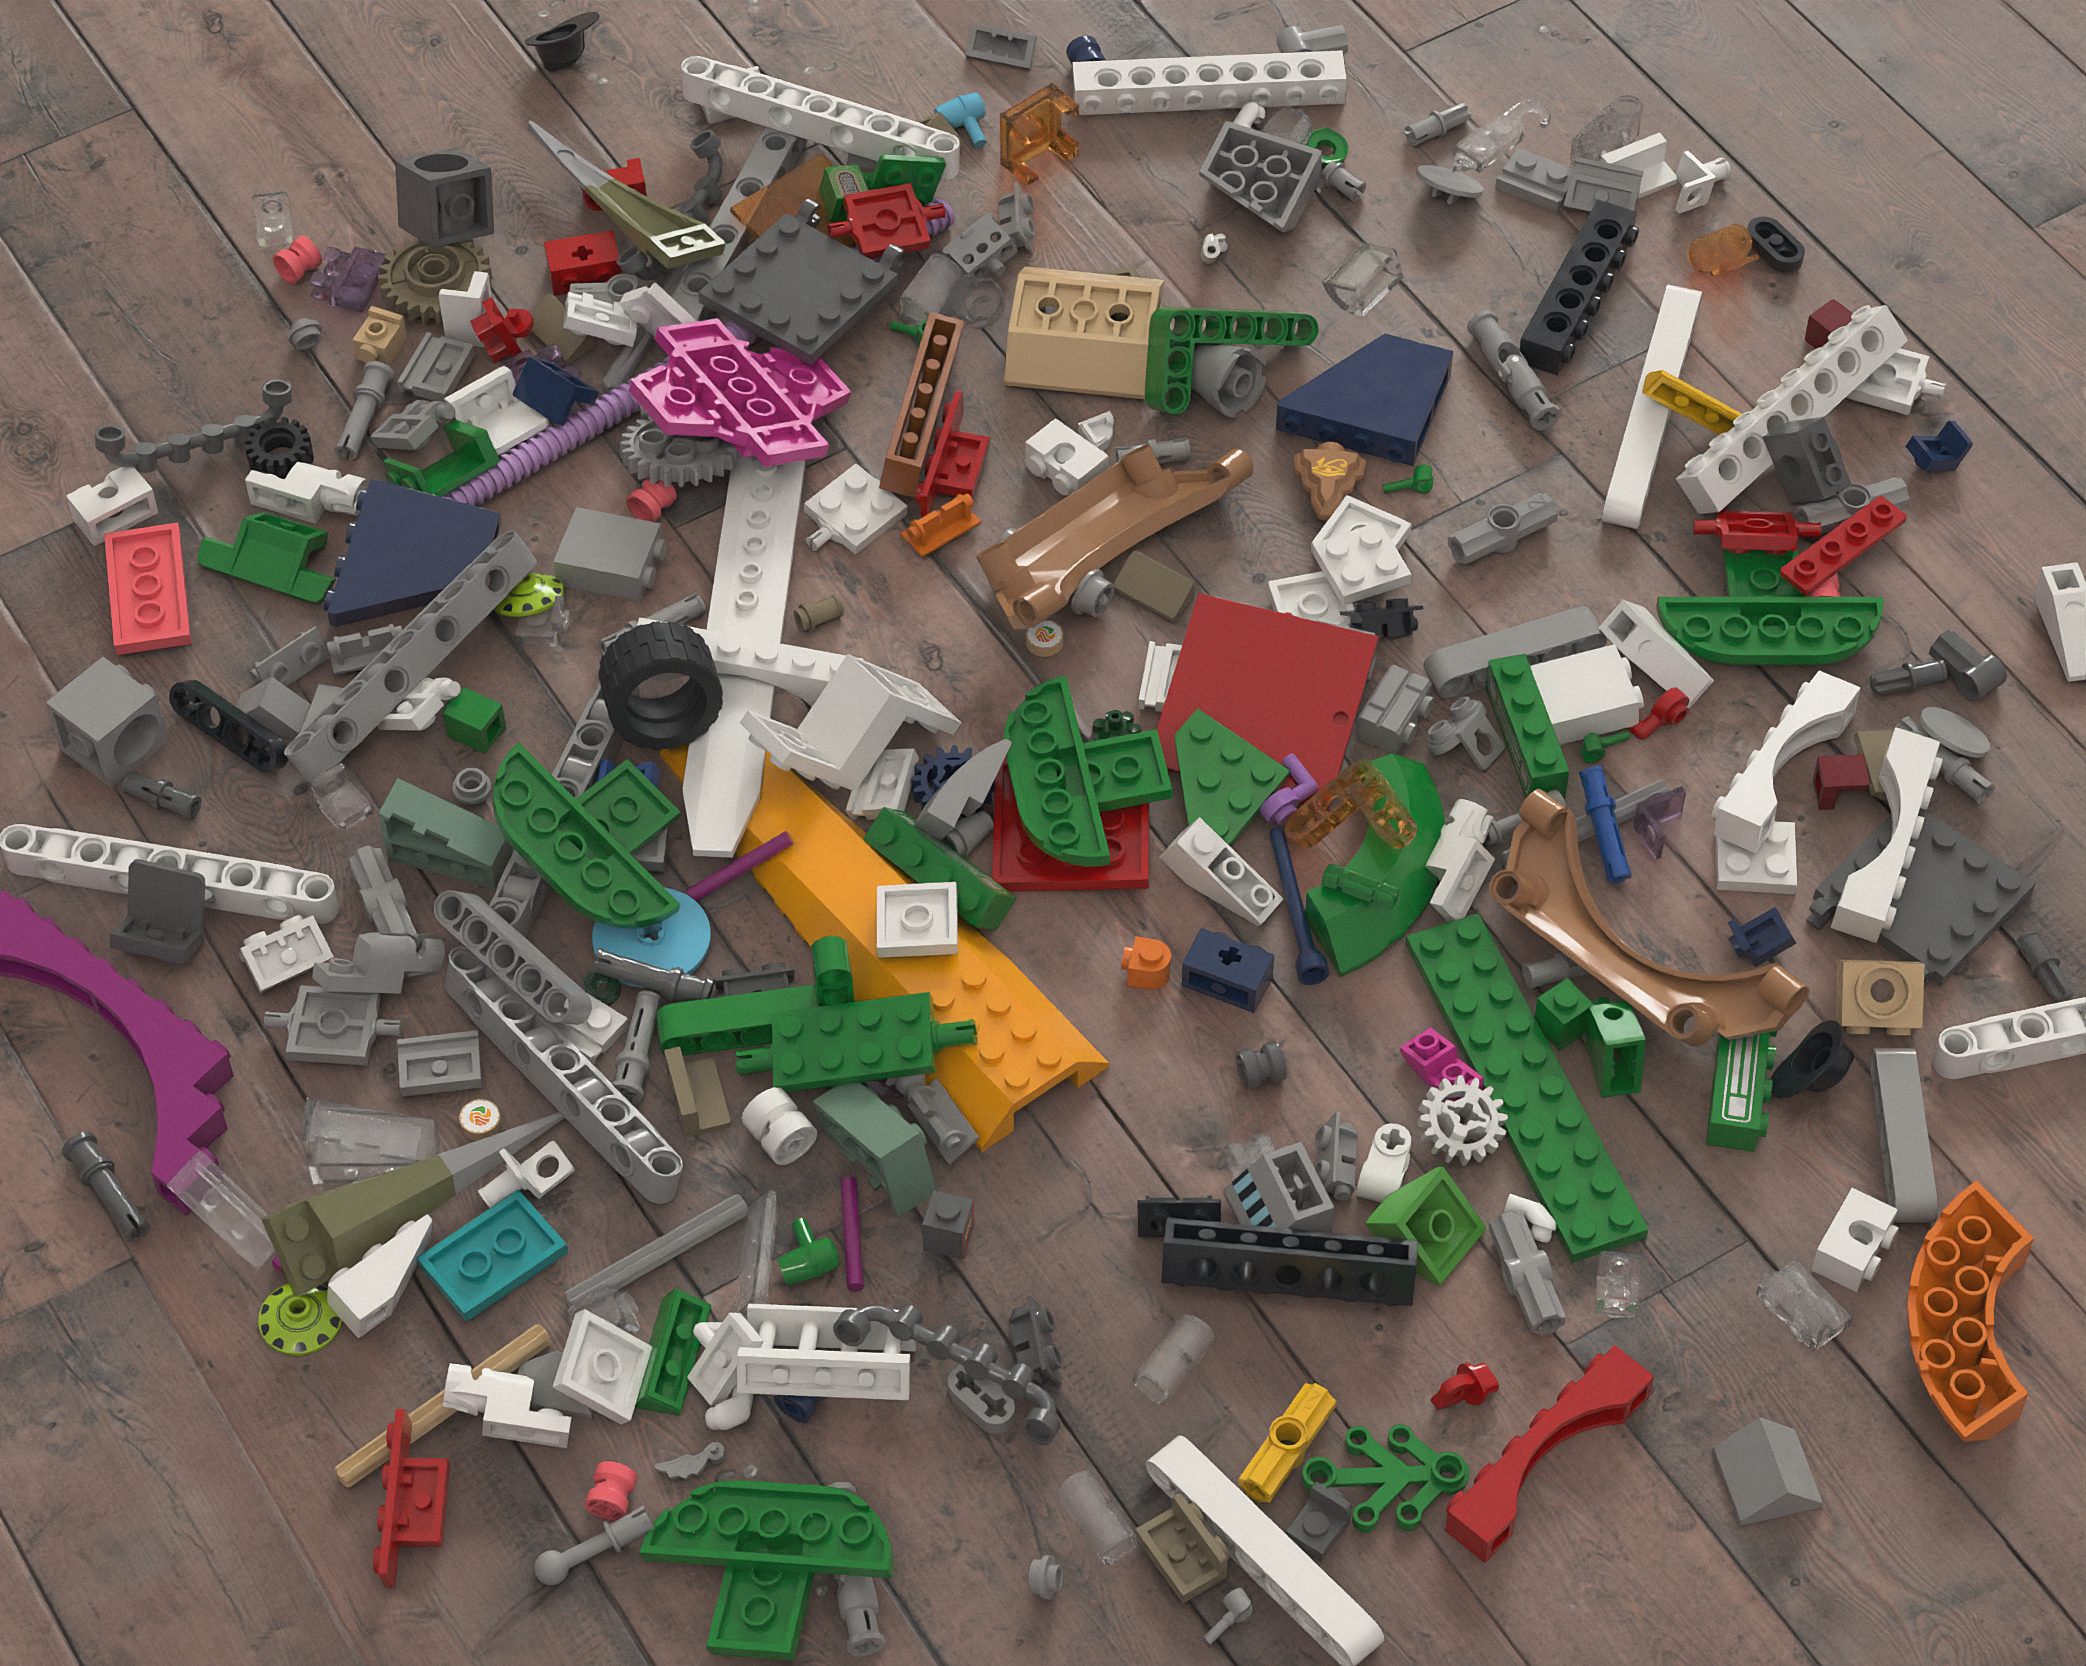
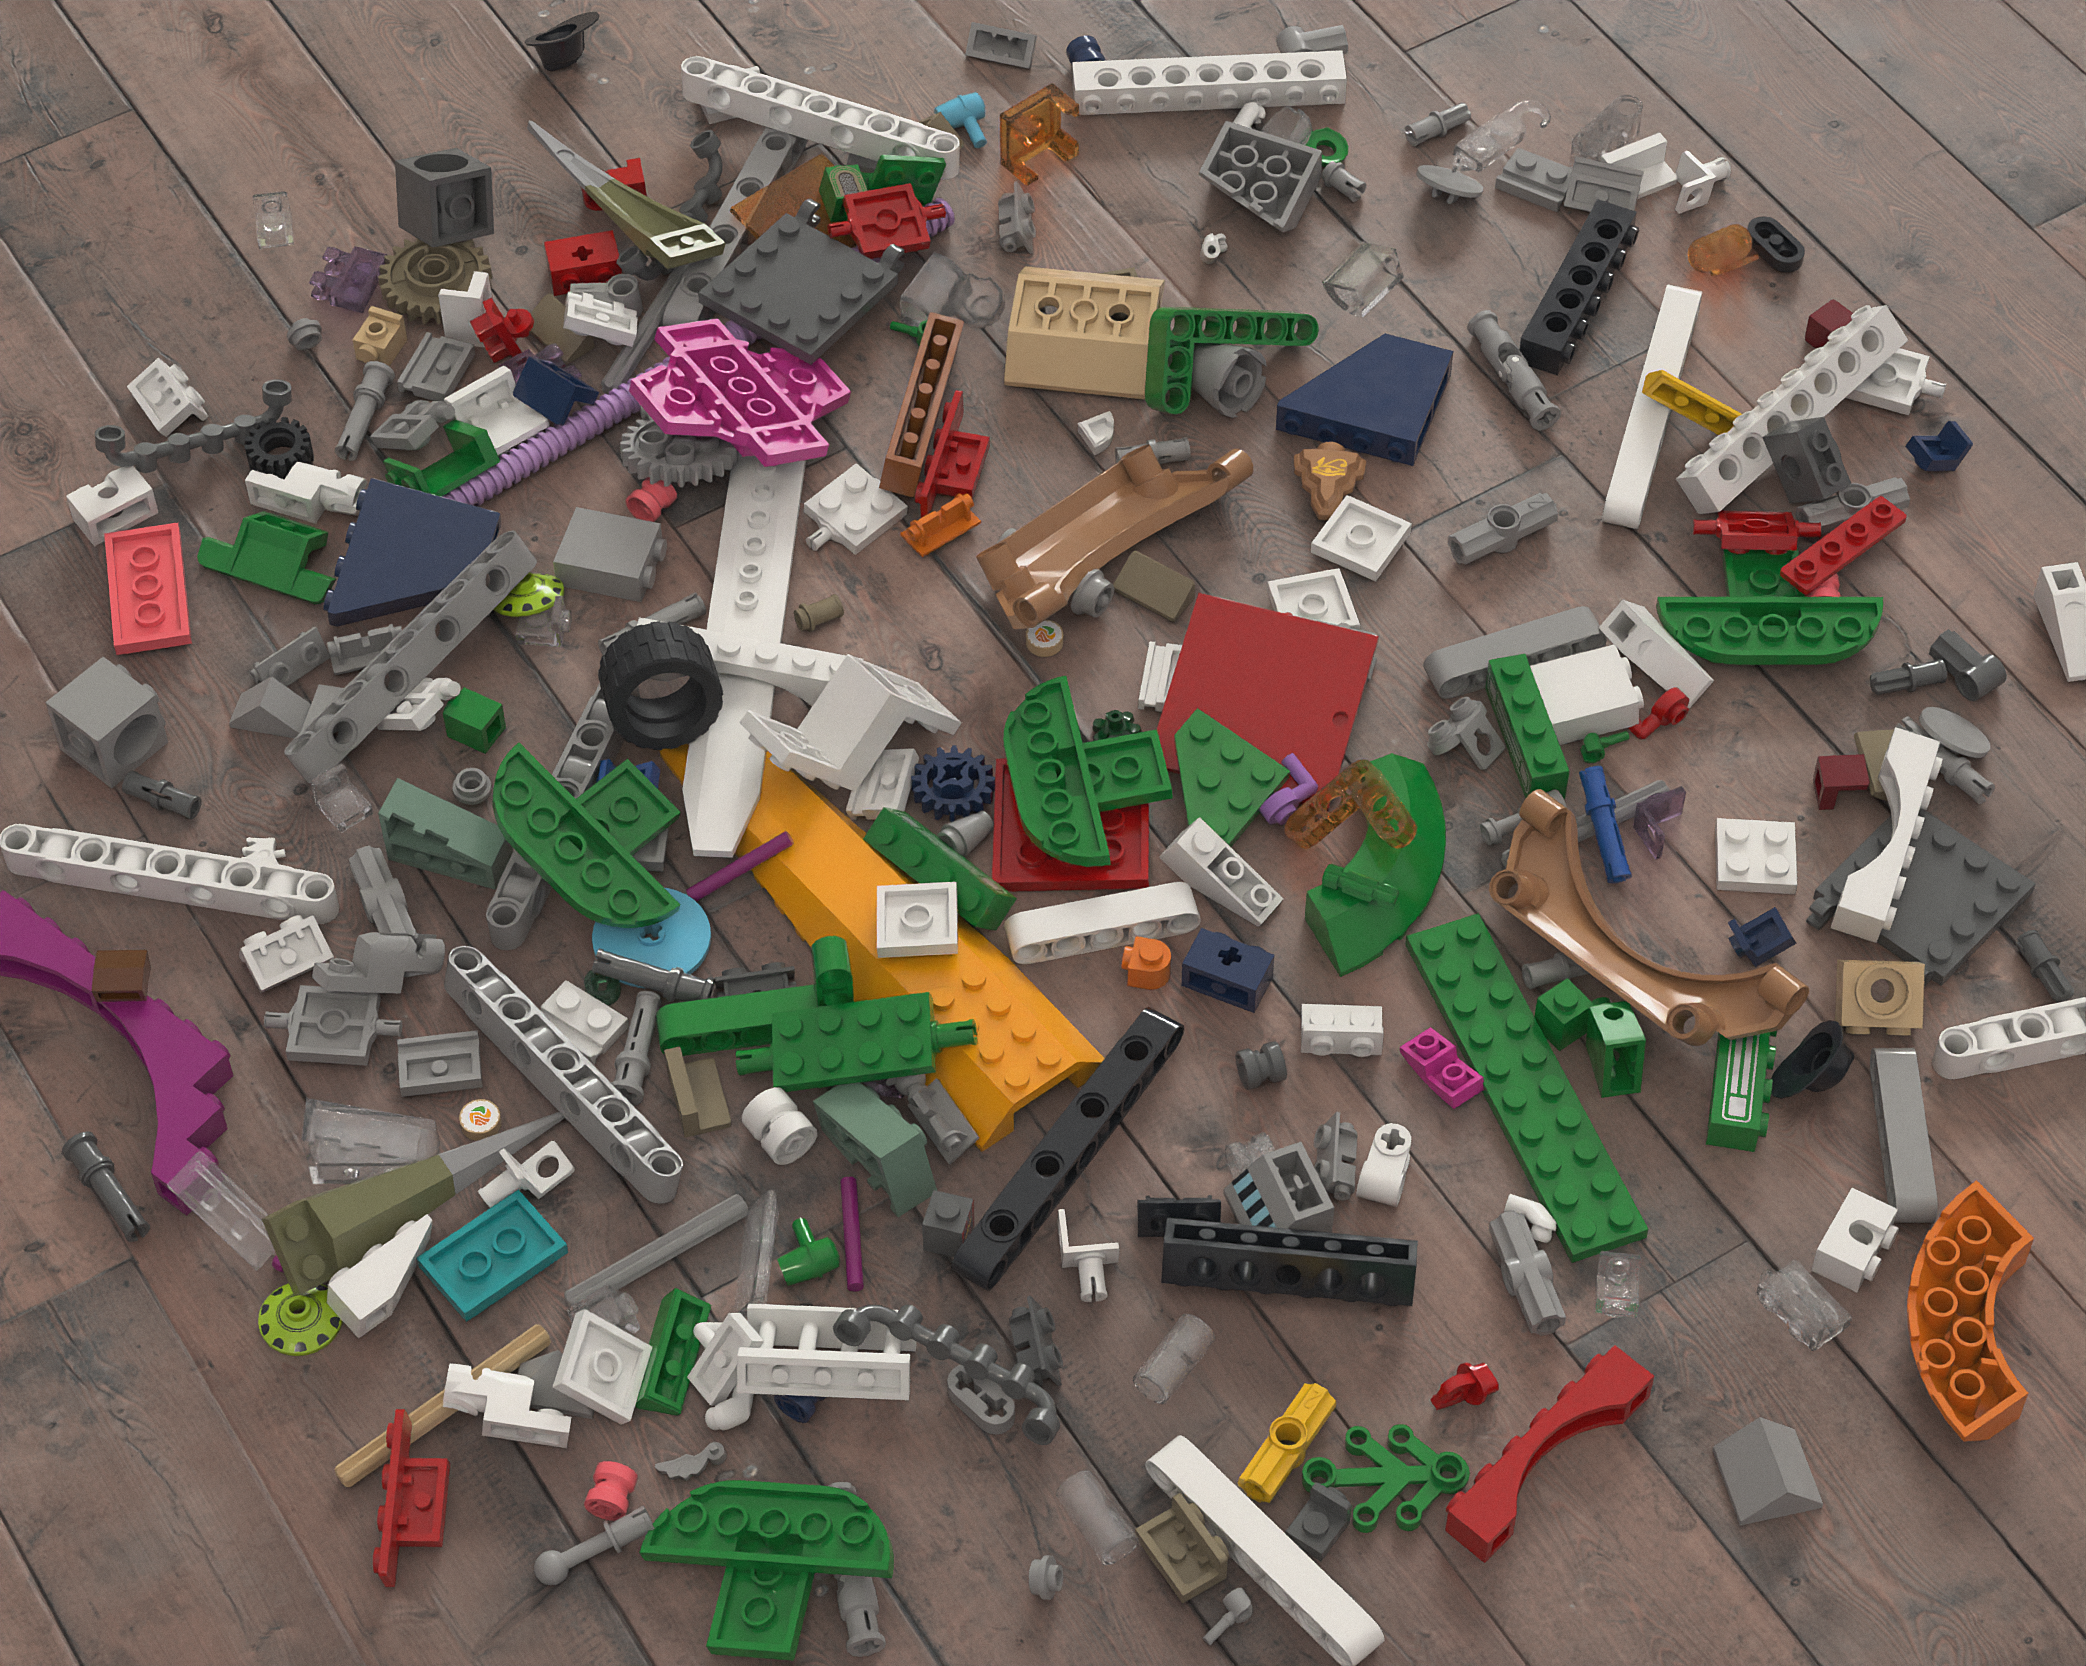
dark grey bracket [110,859,205,965] -> none
black beam [169,679,288,772] -> none
coral wheel [272,236,322,284] -> none
light grey beam [434,890,592,1025] -> none
white plate [619,283,697,338] -> none
light grey slope [914,738,1012,841] -> none
light grey piece [943,213,1018,286] -> none
white brick [1026,418,1109,496] -> none
dark blue piece [1269,827,1329,985] -> none
white plate [1312,522,1412,606] -> none
black hinge [1340,598,1423,638] -> none
light grey brick [1356,664,1434,754] -> none
bright green slope [1365,1167,1487,1285] -> none
green hand [1382,464,1434,494] -> none
white gear [1417,1075,1508,1166] -> none
white plate [1425,799,1495,923] -> none
white arch [1712,671,1860,853] -> none
none -> reddish brown piece [92,950,151,1002]
none -> white bracket [127,358,209,437]
none -> white piece [242,837,286,864]
none -> black beam [951,1007,1185,1291]
none -> white beam [1004,882,1201,964]
none -> white bracket [1057,1209,1119,1302]
none -> white bracket [1301,1004,1383,1057]

